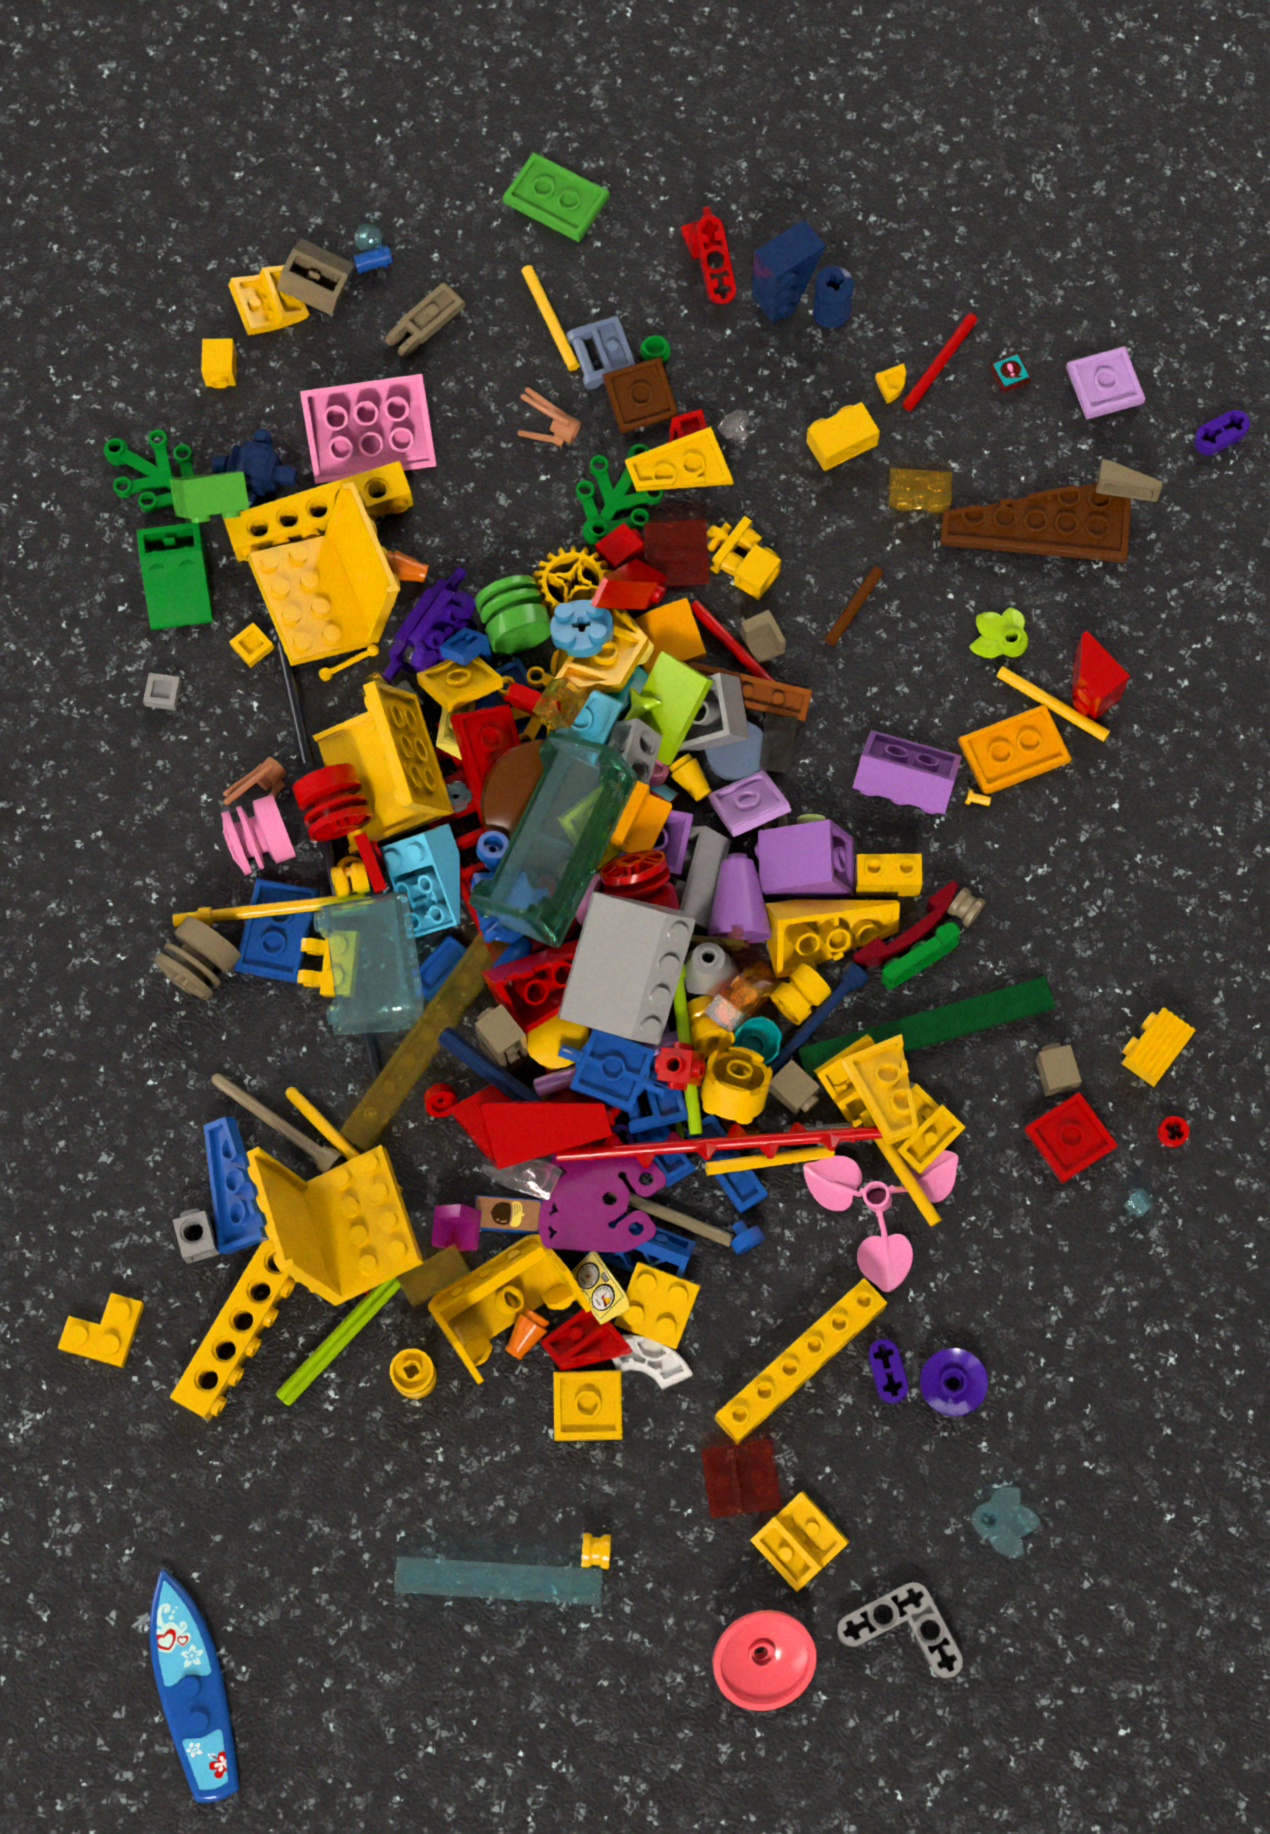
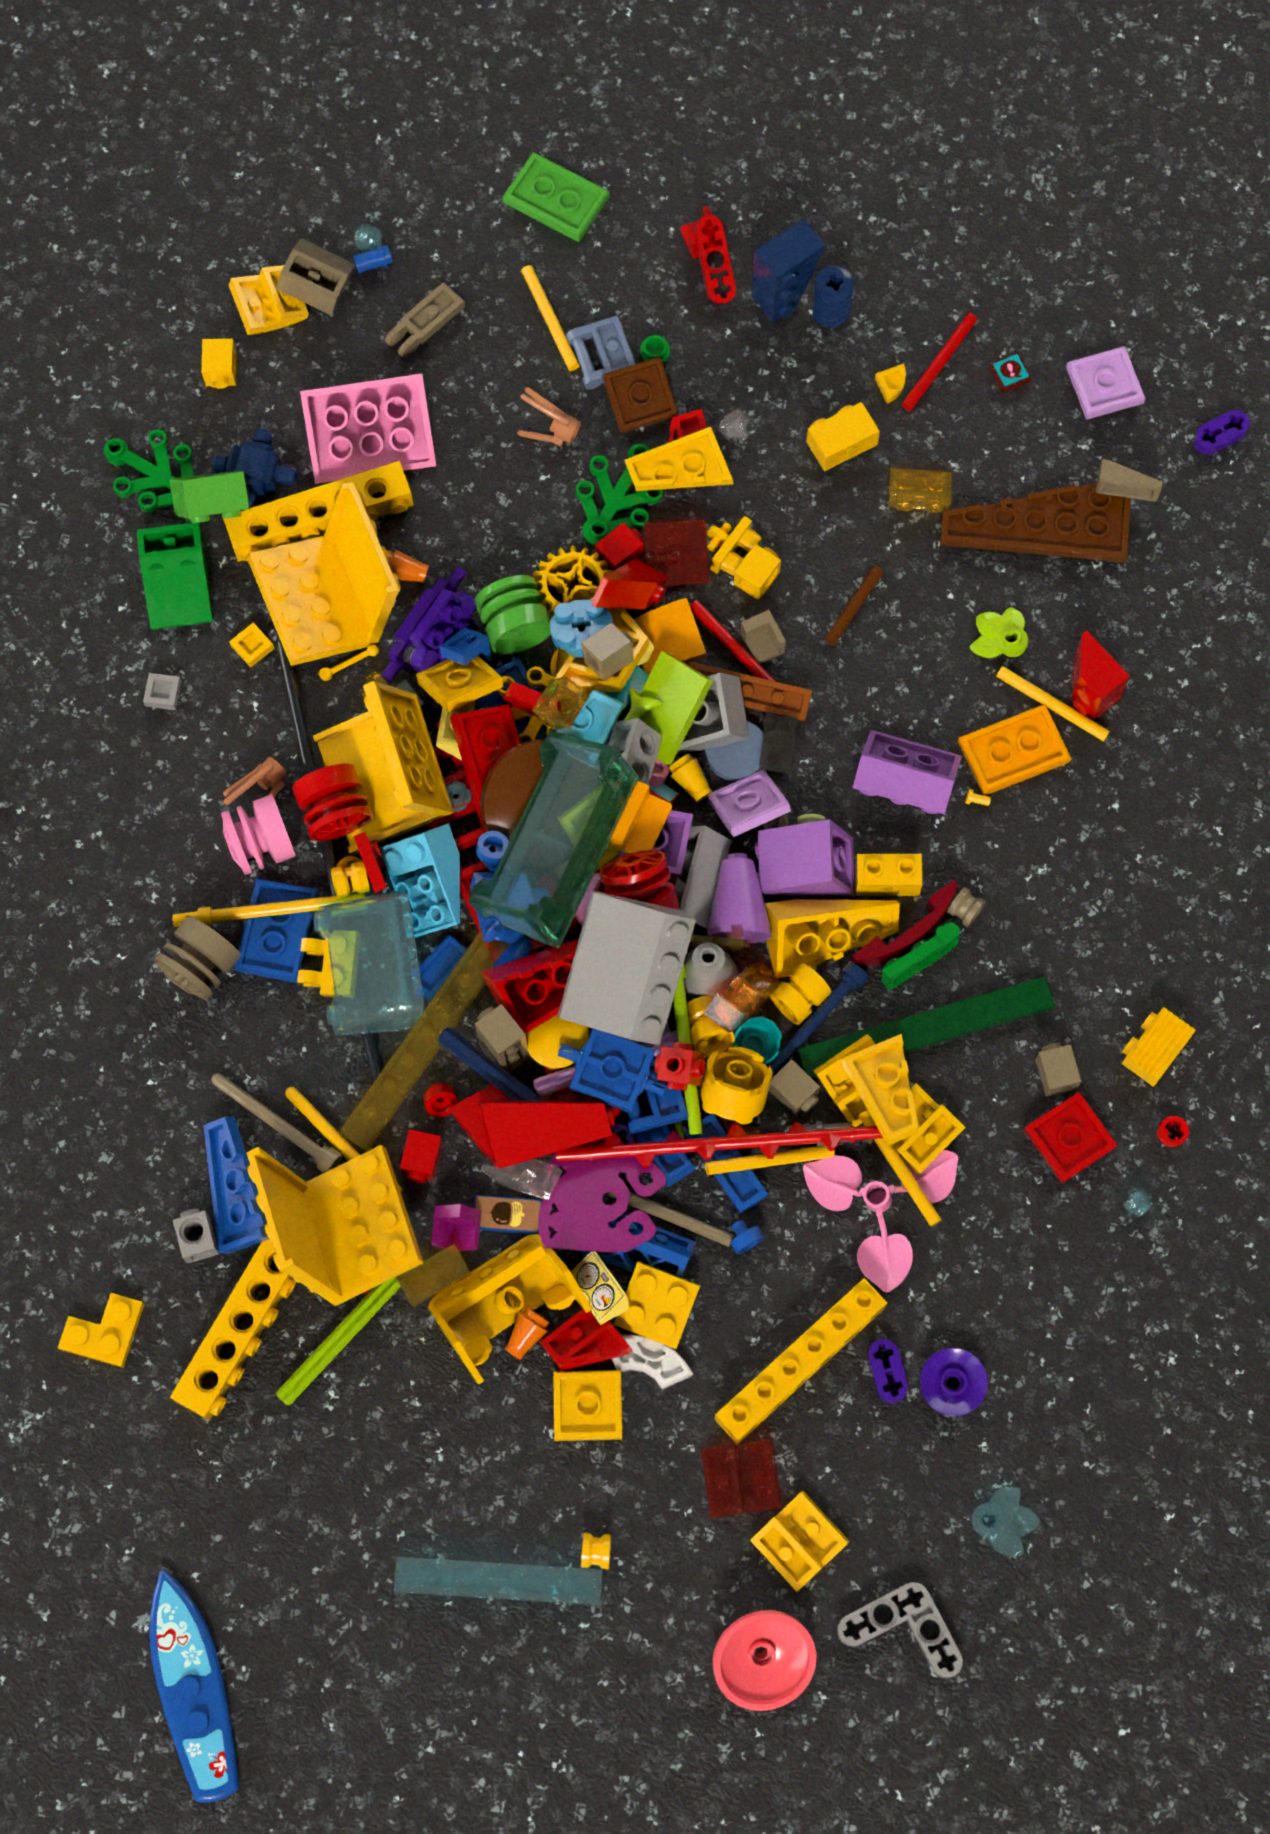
yellow wheel [390,1349,437,1399] -> none
none -> red brick [400,1129,444,1184]
none -> dark tan brick [581,623,634,681]

